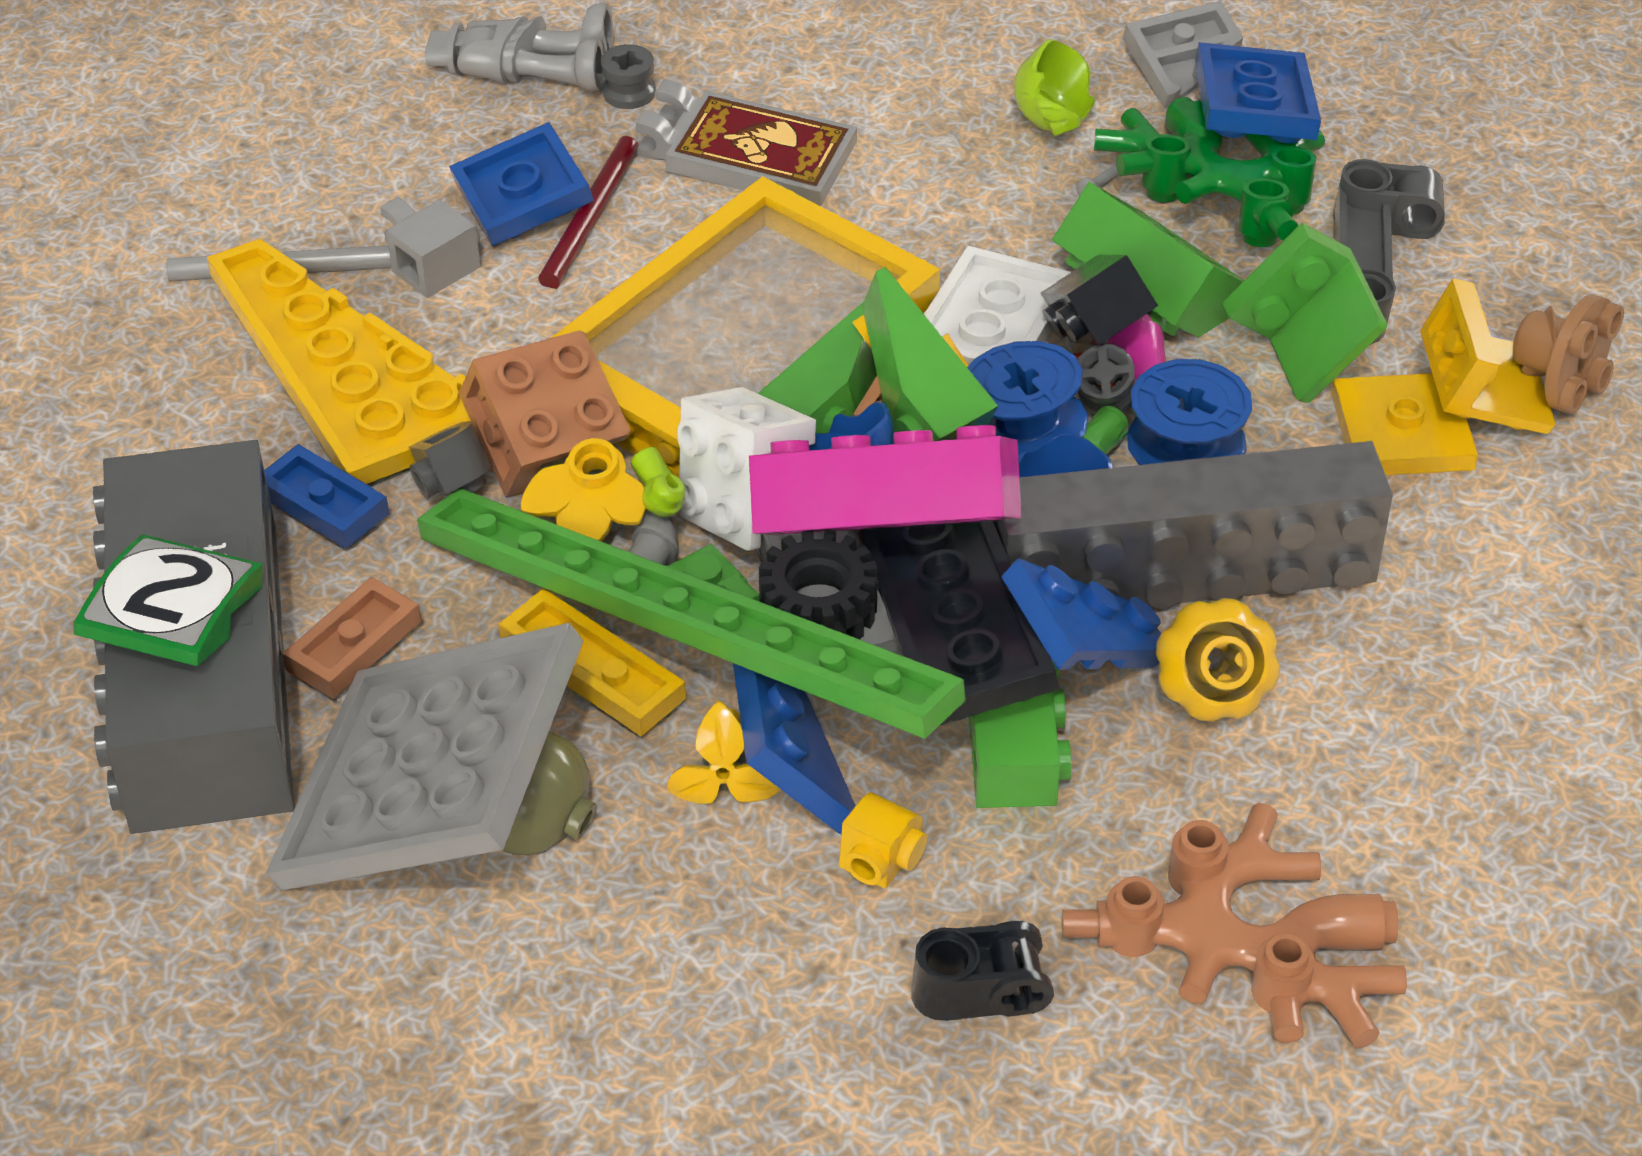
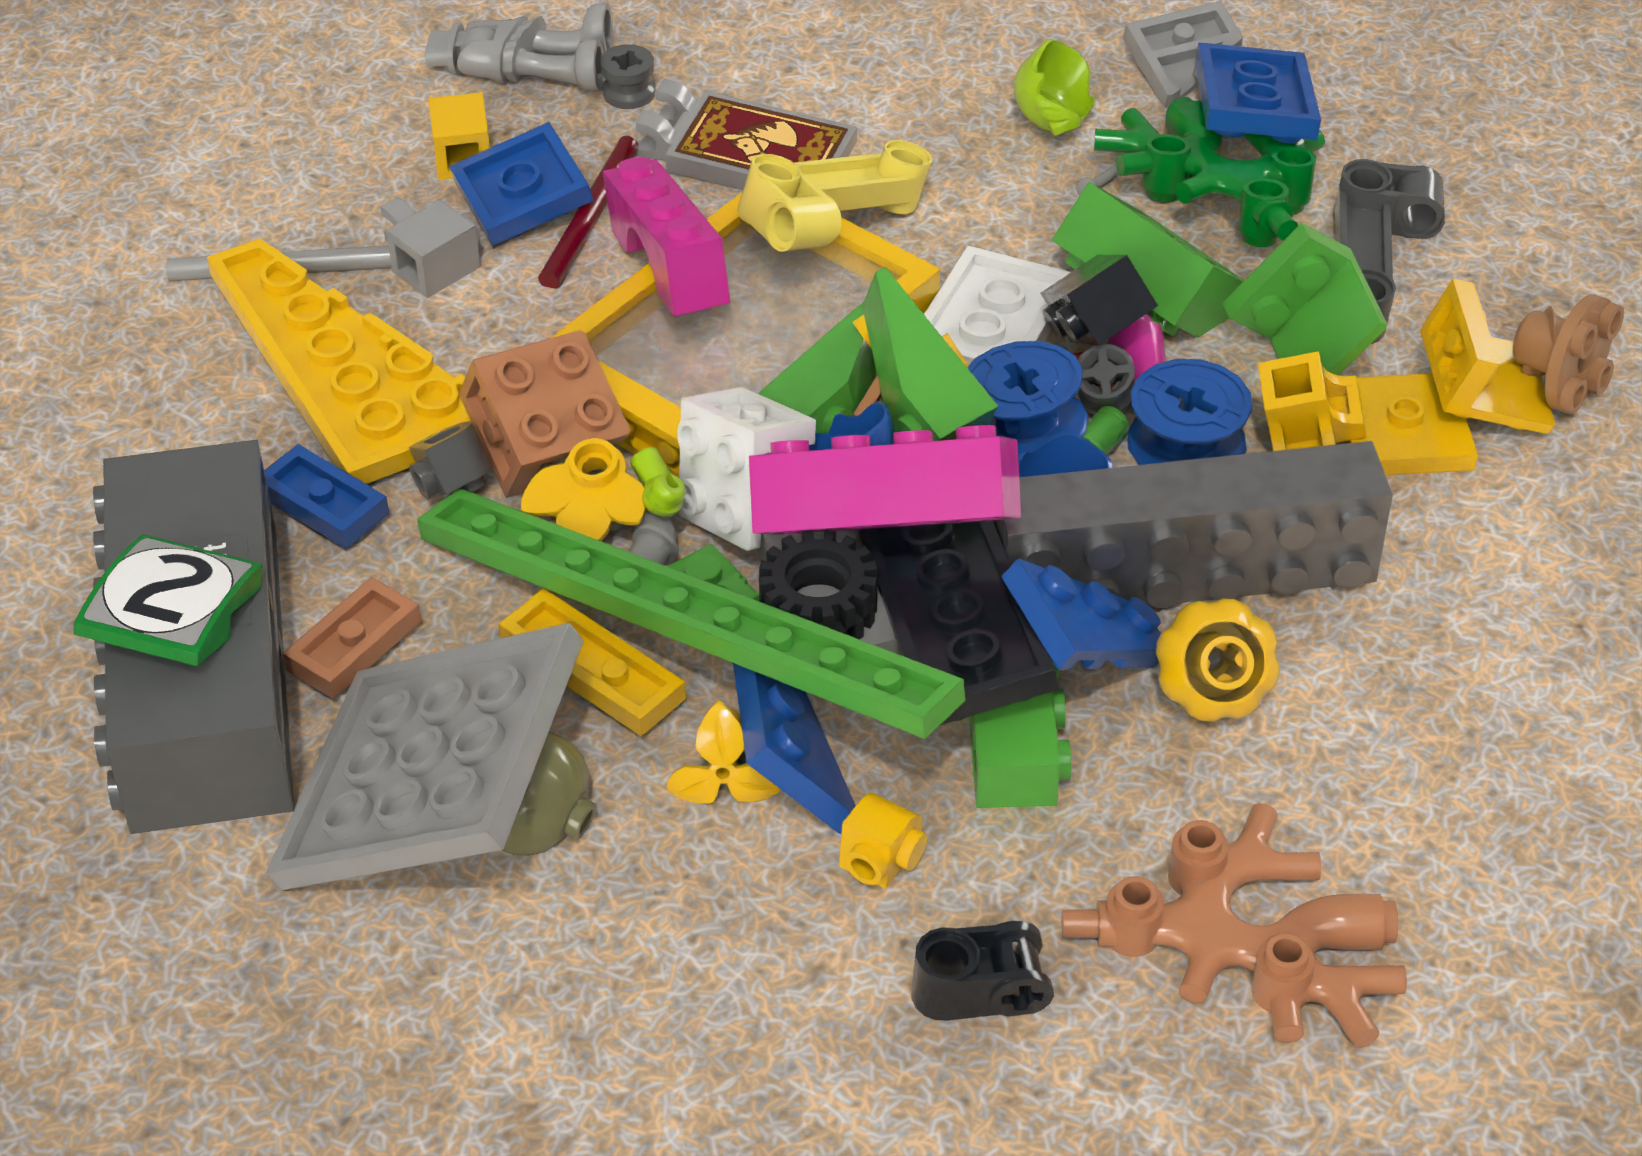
none -> yellow brick [428,92,490,180]
none -> dark pink arch [603,157,731,317]
none -> light yellow piece [737,140,932,252]
none -> yellow brick [1258,351,1367,451]

